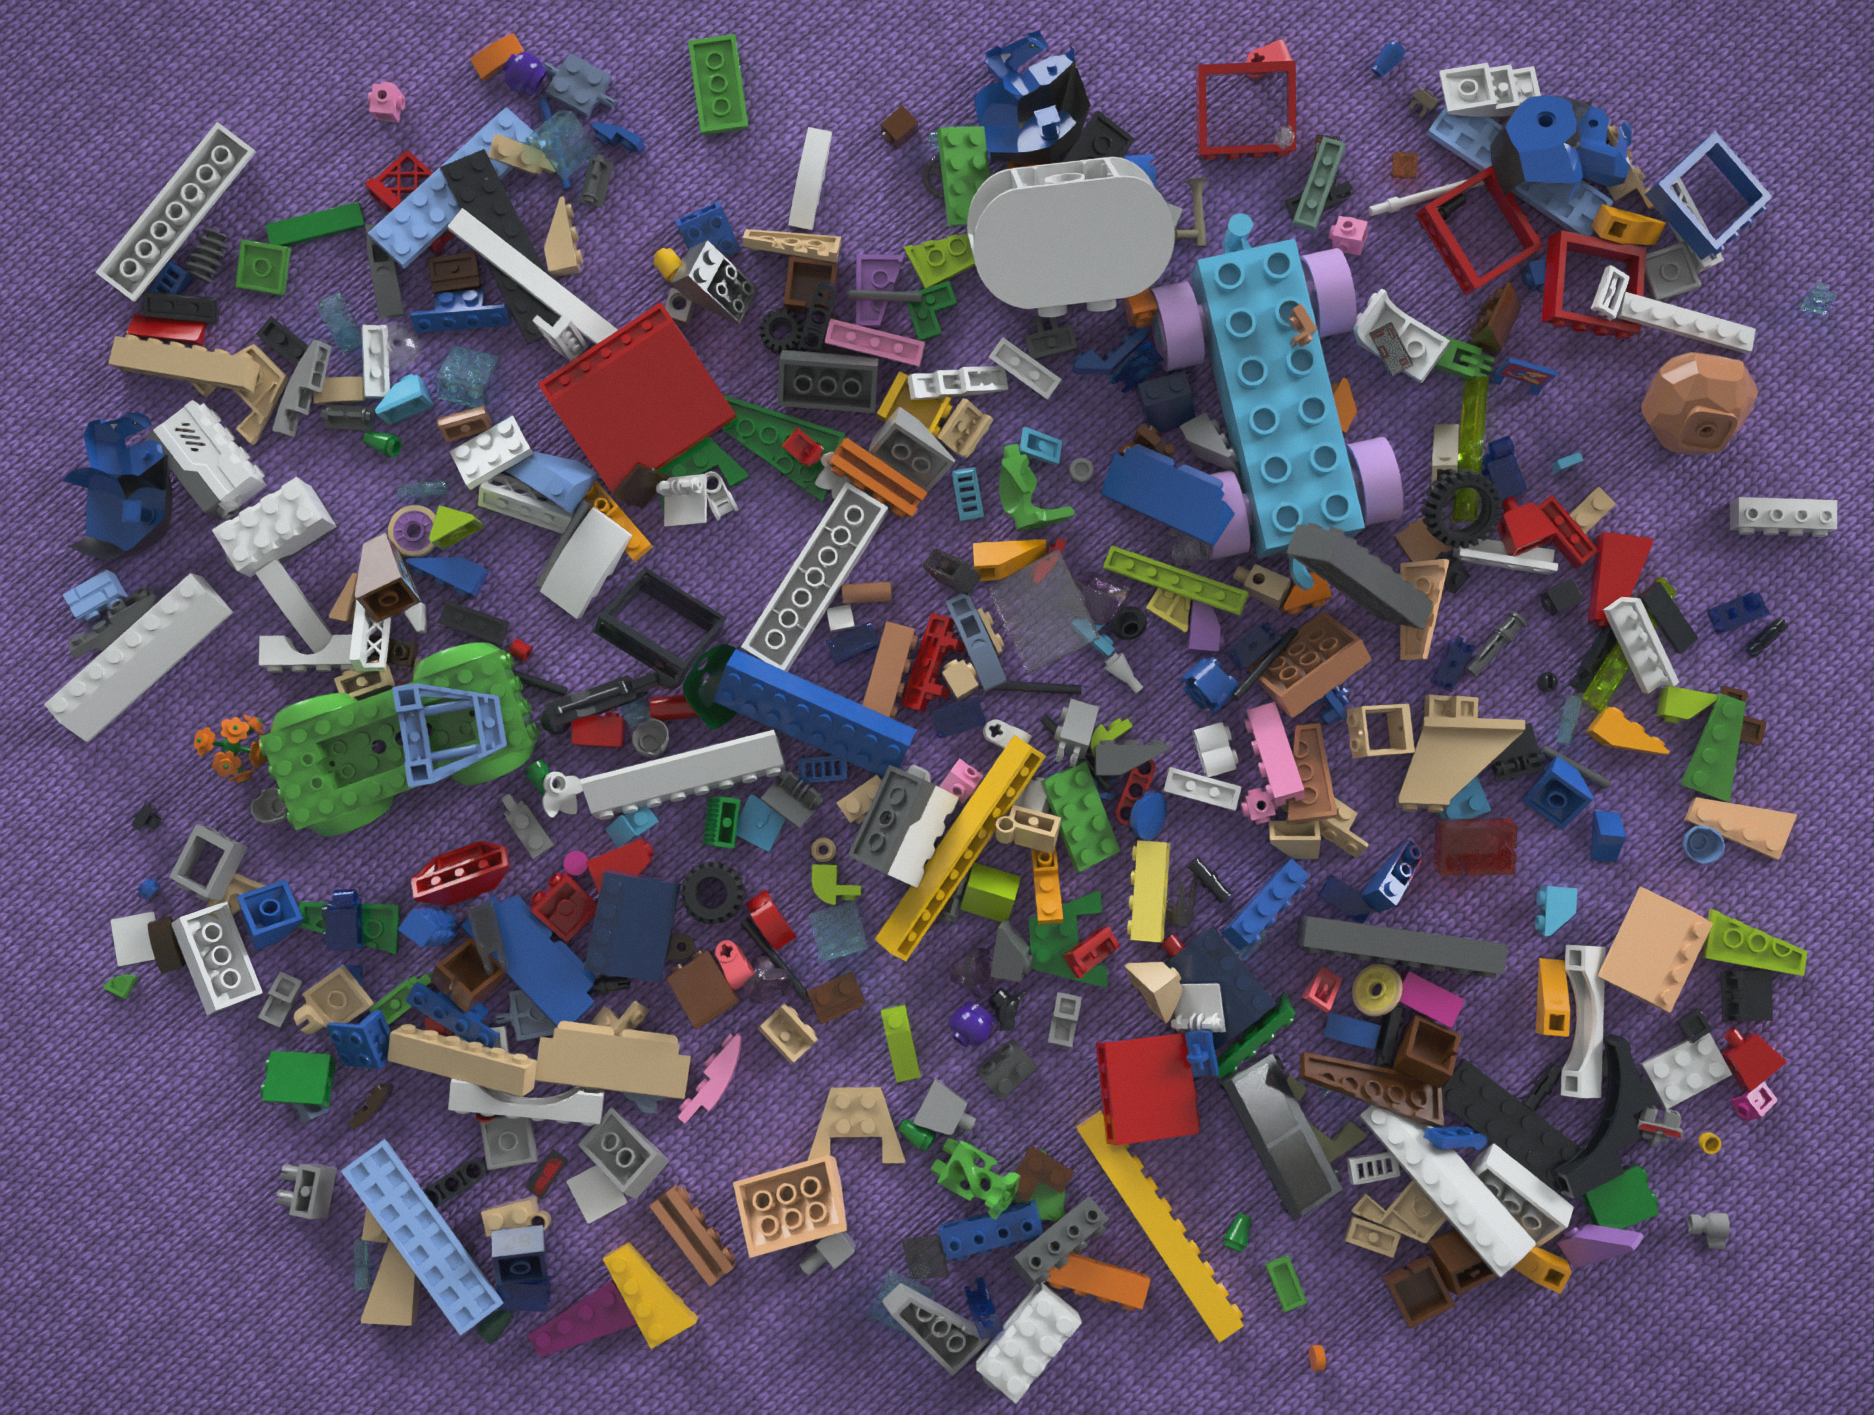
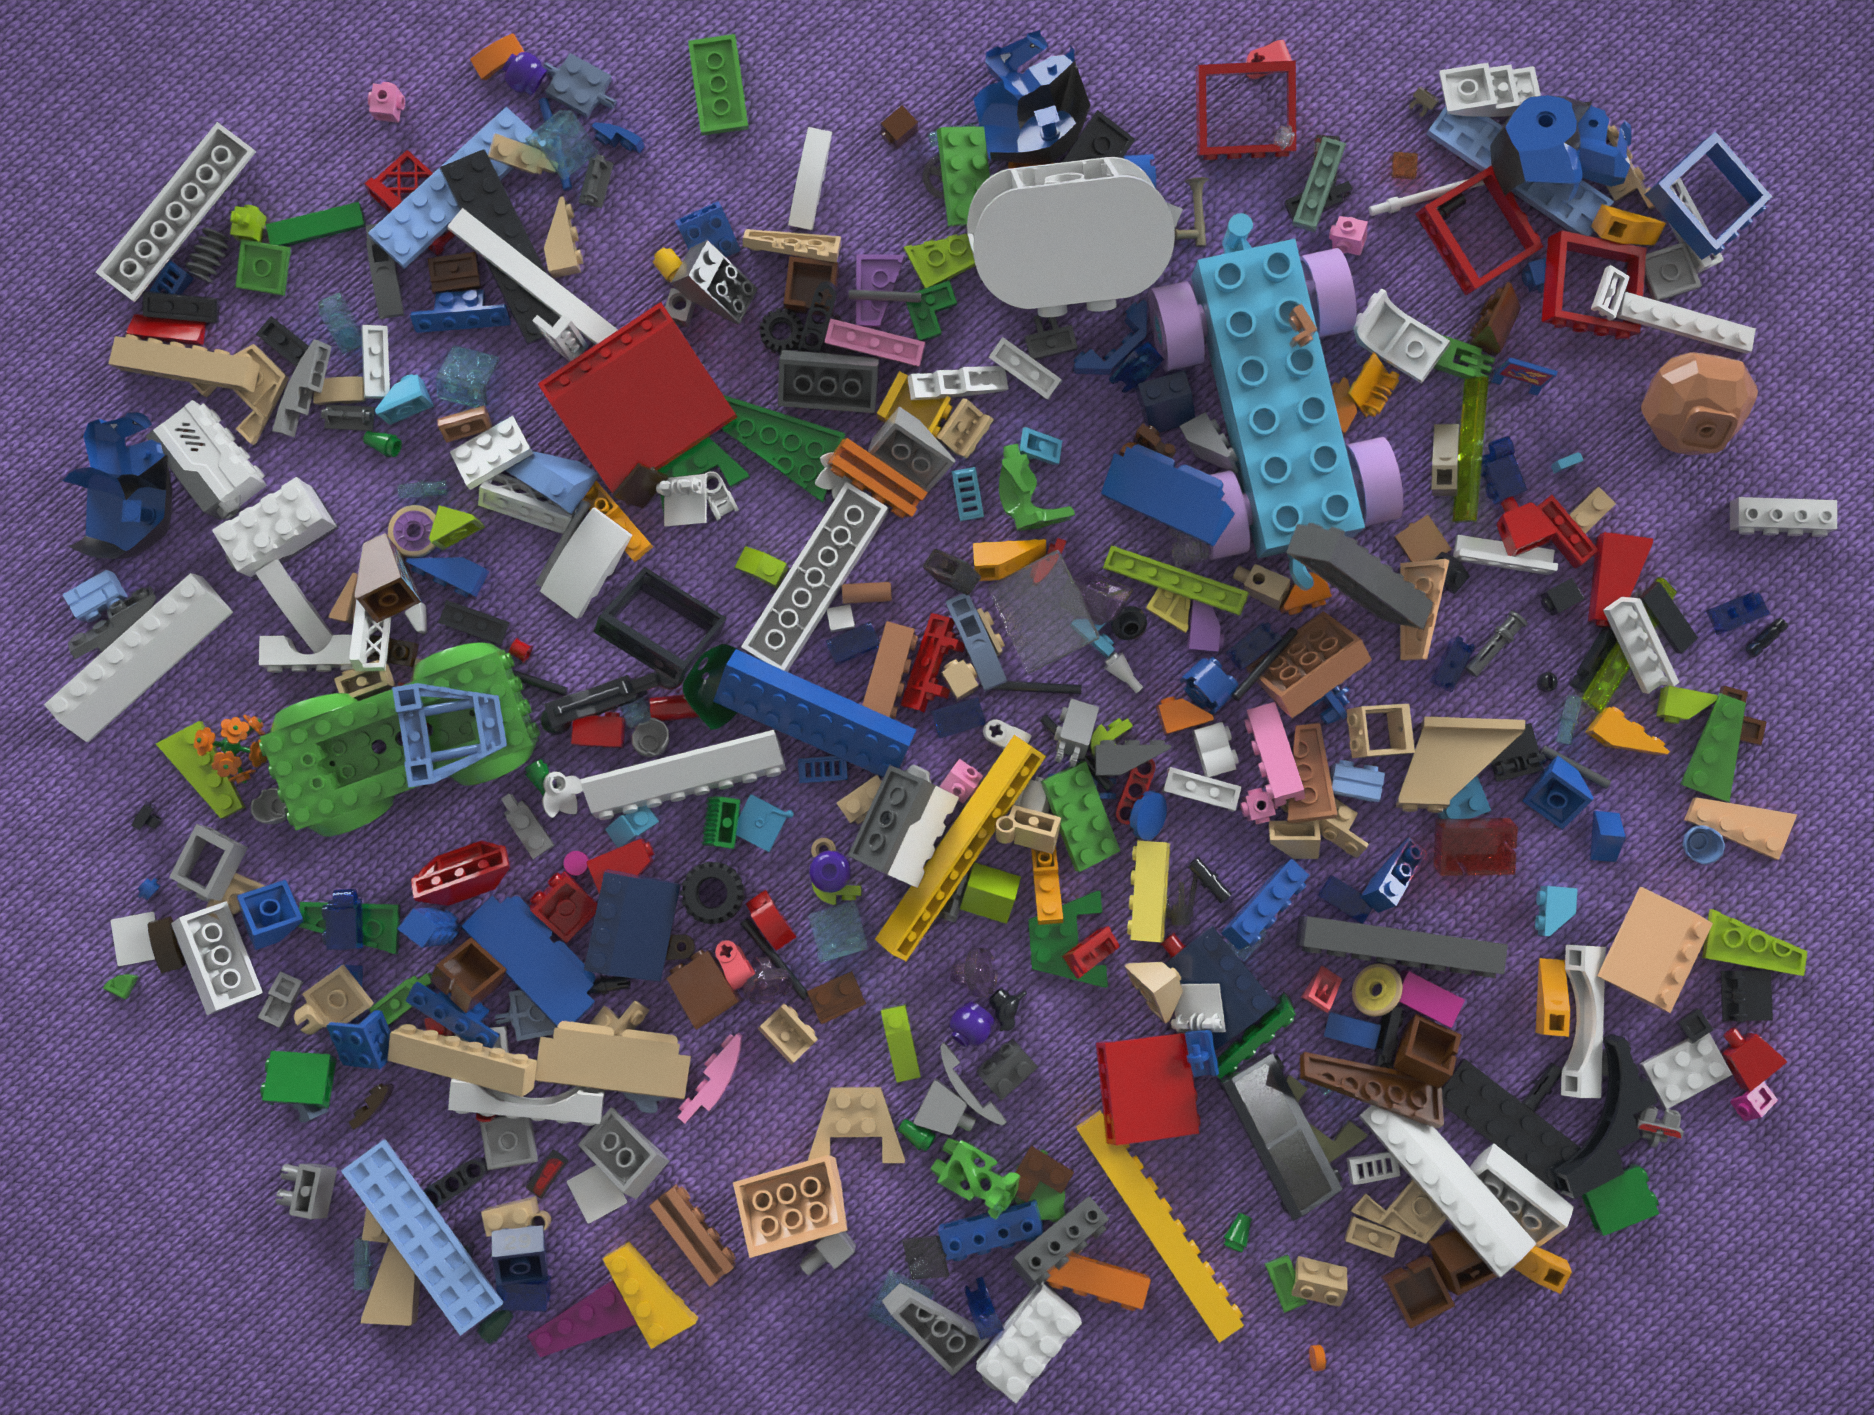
clear dish [371,322,421,370] -> none
clear smoke hinge [467,901,509,975] -> none
dark grey hinge [760,770,824,829] -> none
red bracket [781,428,824,467] -> none
dark grey slope [991,919,1033,982] -> none
light grey slope [1047,992,1082,1049] -> none
light grey tile [1069,458,1094,483] -> none
orange slope [1122,288,1158,328] -> none
clear smoke tile [1369,322,1414,377] -> none
blue cone [1371,40,1406,78] -> none
black tyre [1421,469,1503,549] -> none
blue hinge [1423,1126,1488,1150] -> none
tan slope [1424,694,1478,718] -> none
medium lavender slope [1557,1224,1644,1269] -> none
light grey piece [1687,1212,1730,1249] -> none
yellow hinge [1698,1132,1721,1154] -> none
clear light blue tile [1801,282,1836,314] -> none
none -> lime wing [156,721,246,819]
none -> lime brick [230,205,266,242]
none -> lime slope [734,546,789,589]
none -> dark purple piece [809,851,851,893]
none -> light grey slope [940,1041,1007,1125]
none -> orange slope [1156,696,1214,735]
none -> tan bracket [1292,1256,1348,1307]
none -> light blue brick [1330,760,1385,803]
none -> light orange hinge [1348,352,1400,417]

